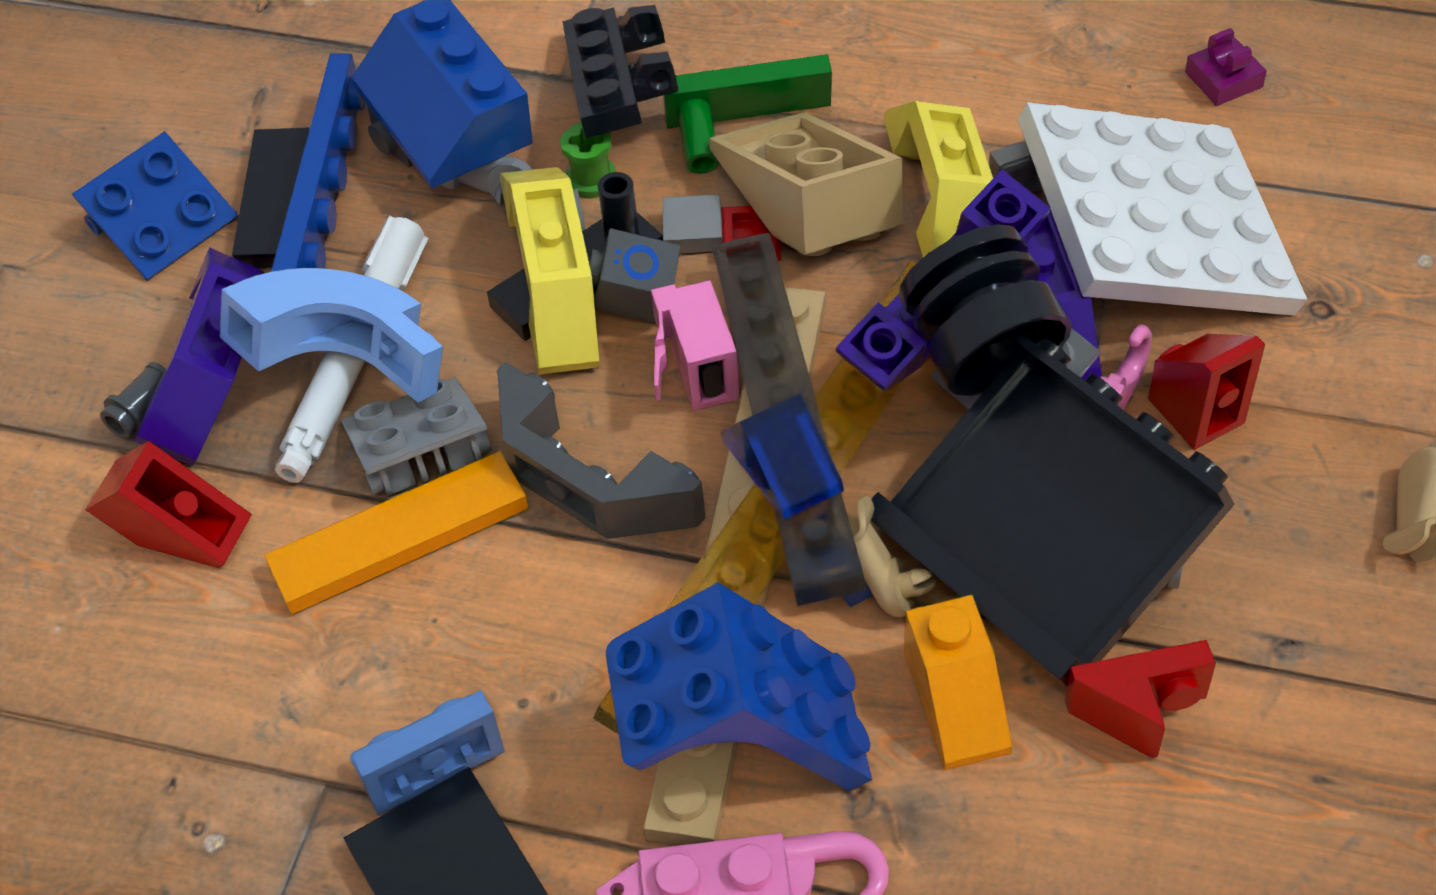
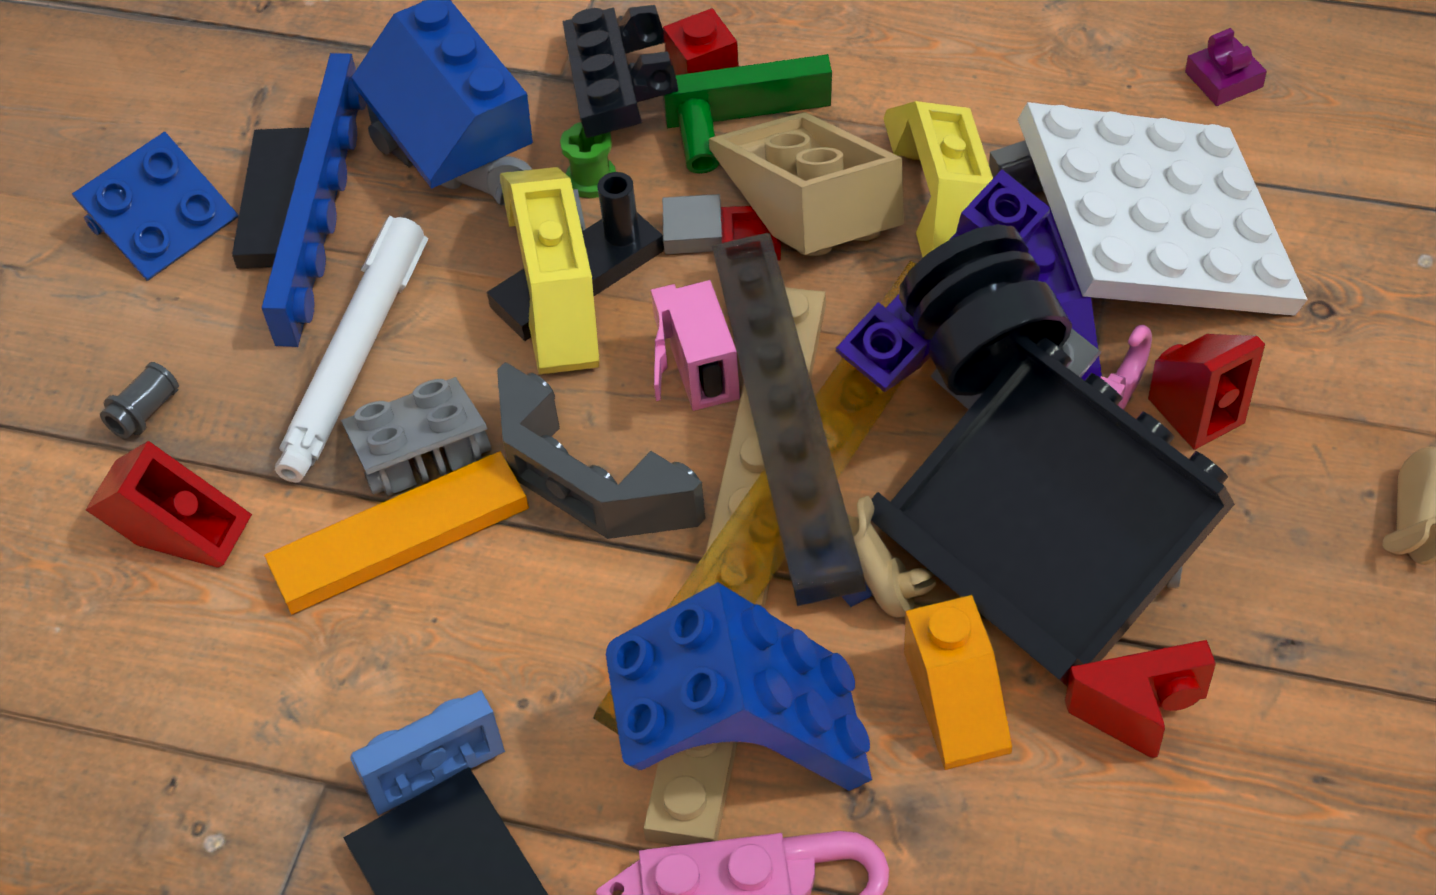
dark purple slope [134,248,265,466] -> none
light blue arch [220,268,443,403] -> none
dark grey brick [588,228,681,324] -> none
clear blue slope [721,393,844,520] -> none
none -> red brick [663,8,739,75]

